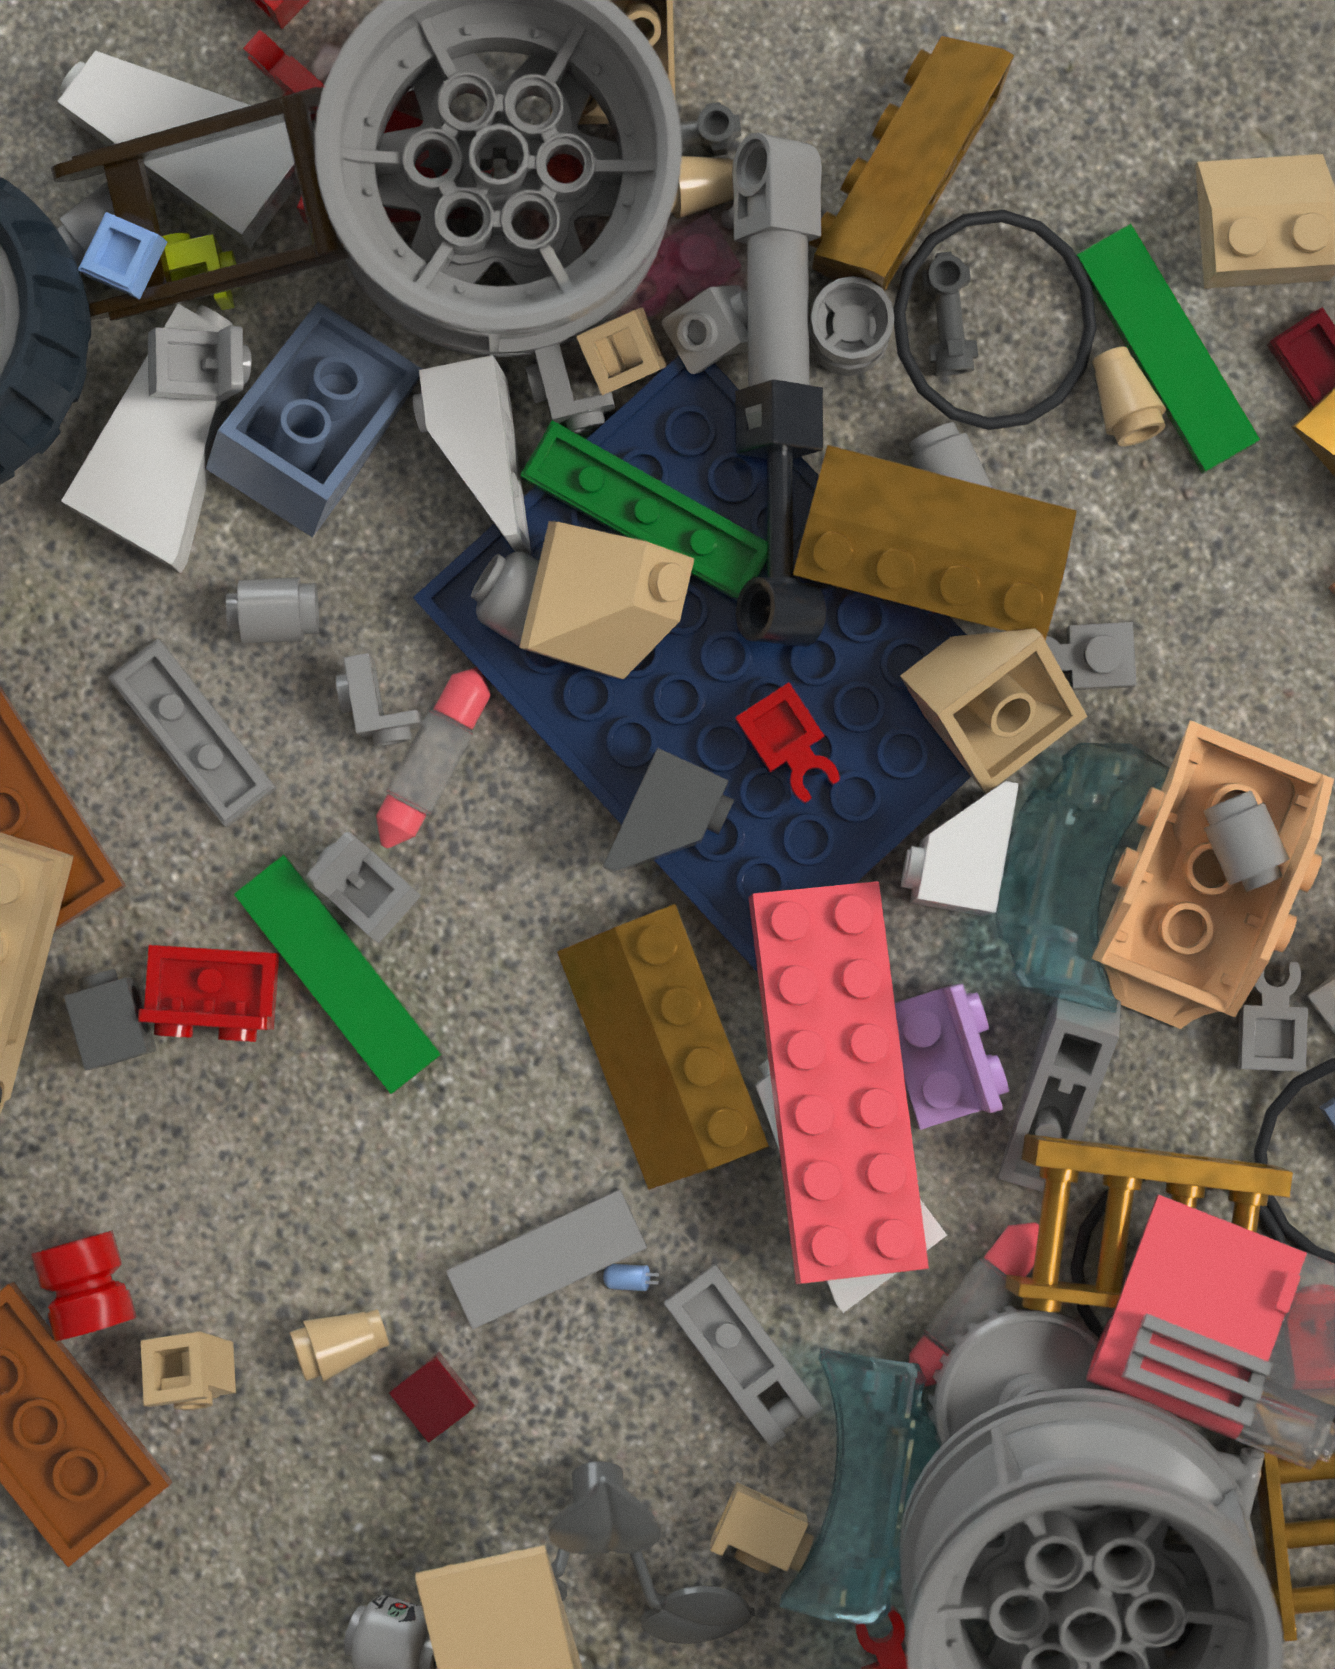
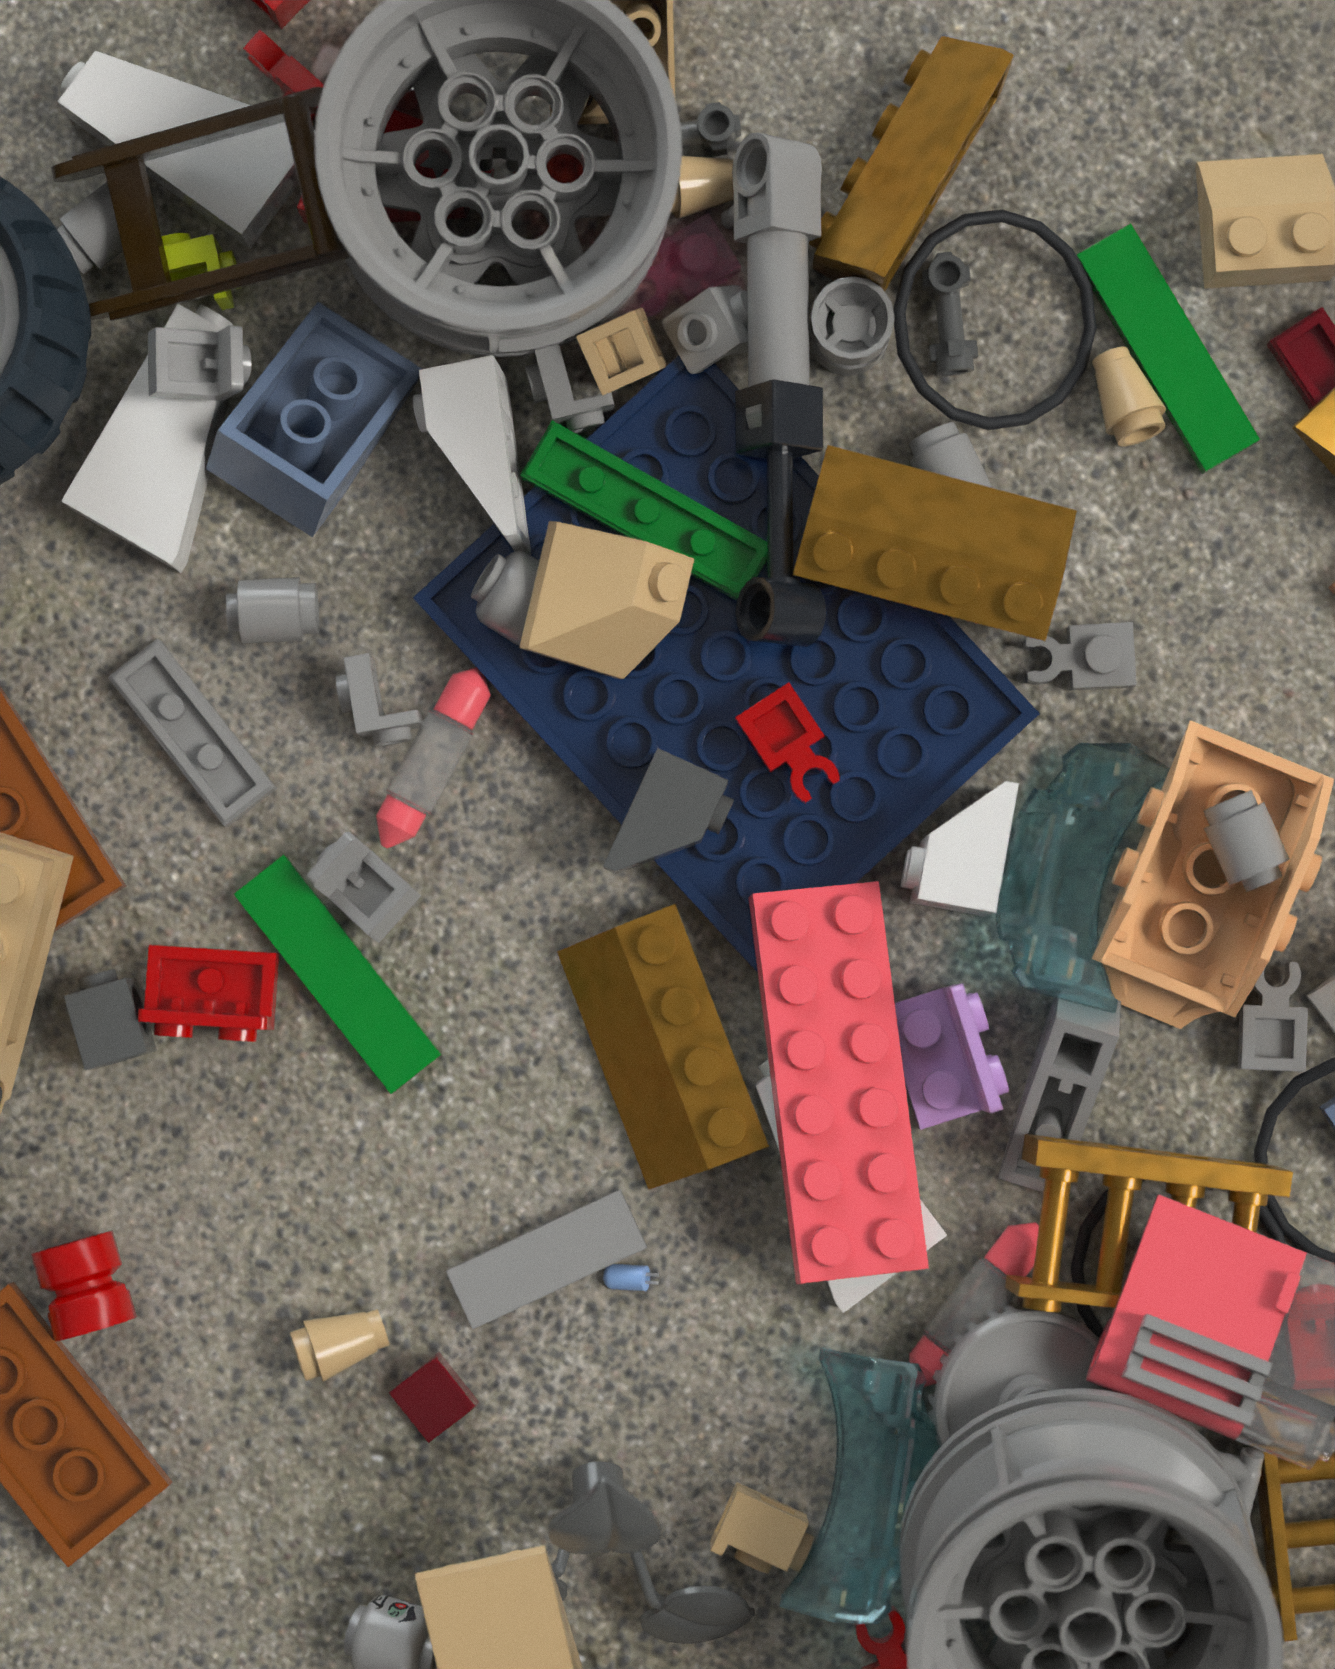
light blue tile [78,212,167,300] -> none
tan brick [141,1331,236,1410] -> none
light grey plate [664,1263,823,1447] -> none
tan slope [900,629,1088,794] -> none

